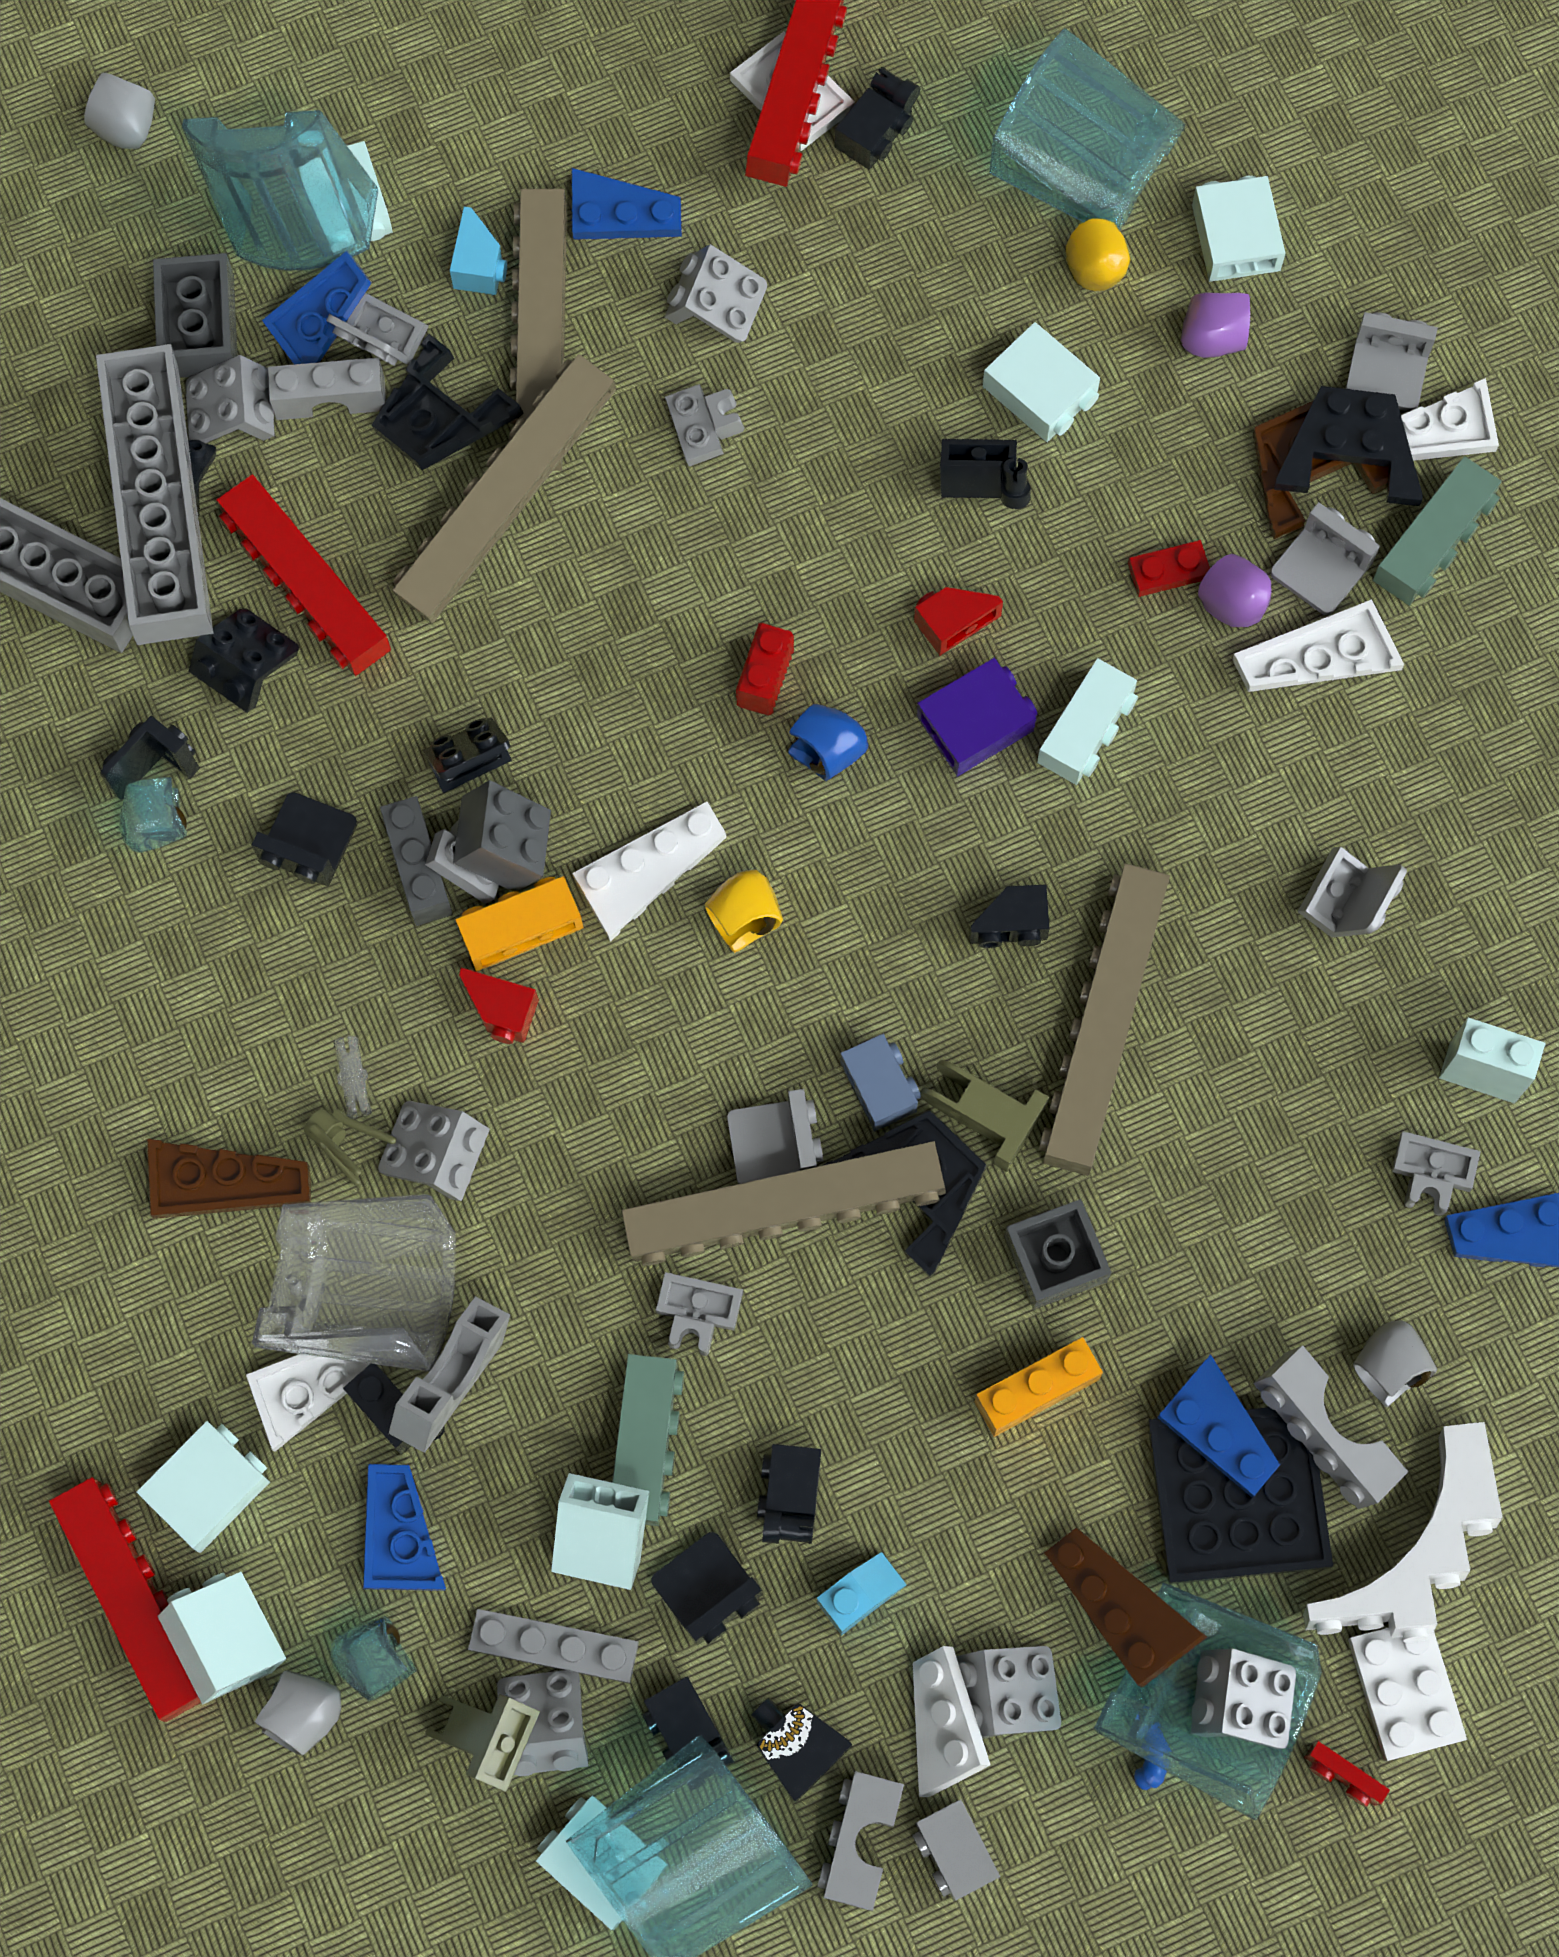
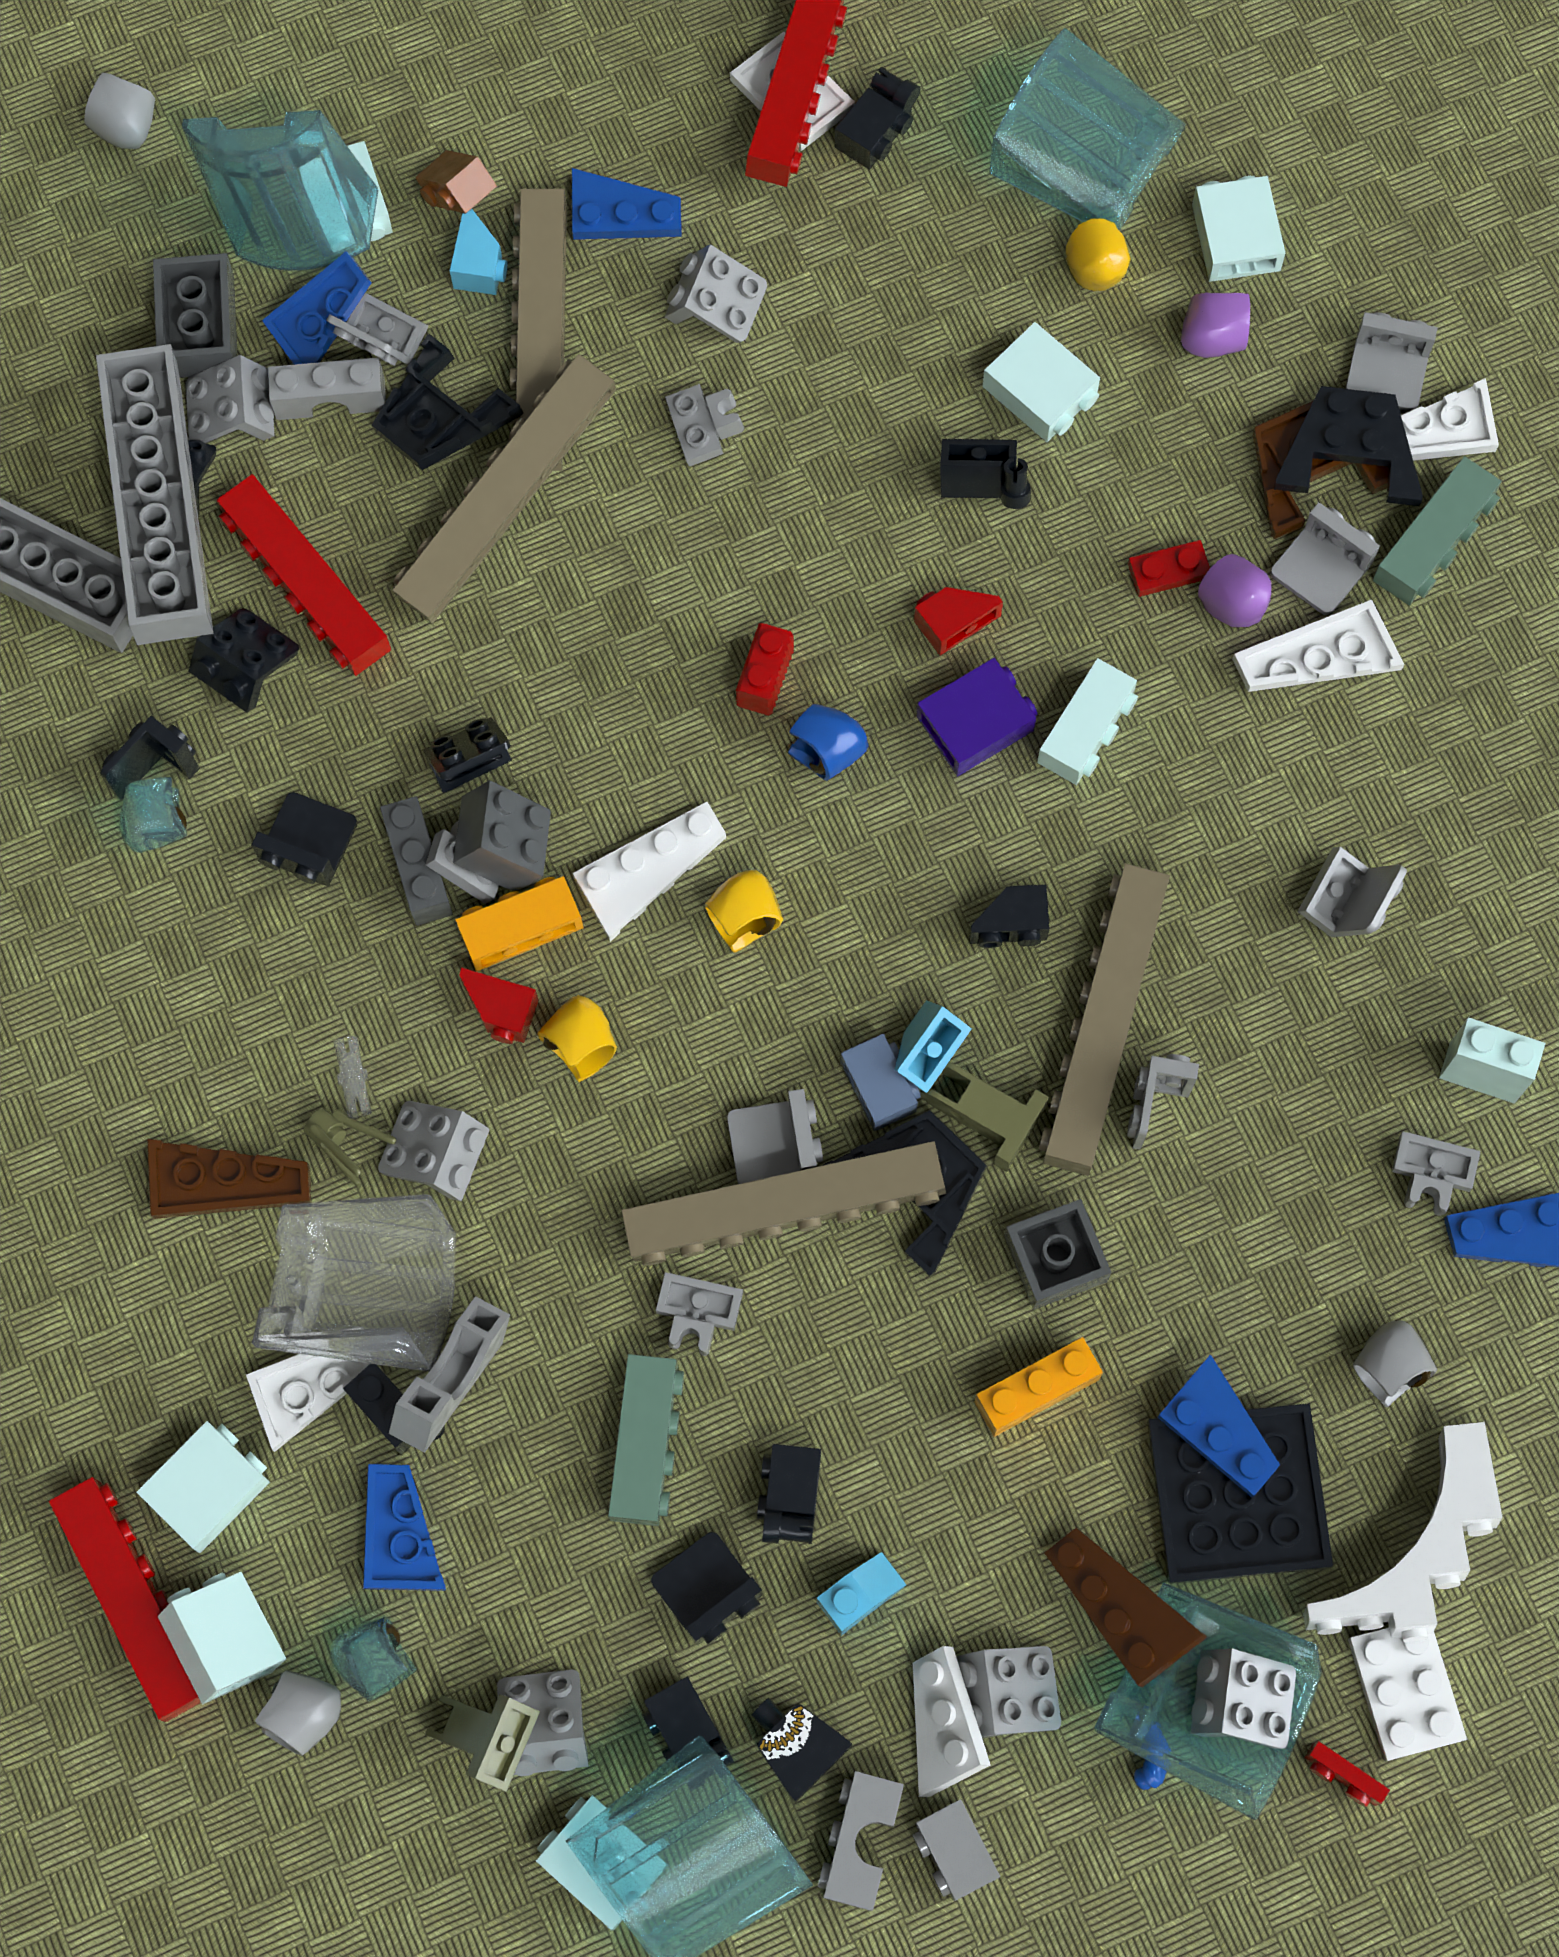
light grey plate [468,1609,639,1684] -> none
light aqua brick [551,1473,649,1590] -> none
light grey arch [1253,1345,1408,1509] -> none
none -> dark orange brick [415,150,497,214]
none -> yellow piece [537,995,617,1082]
none -> medium azure slope [895,1000,972,1093]
none -> light grey bracket [1127,1054,1199,1150]

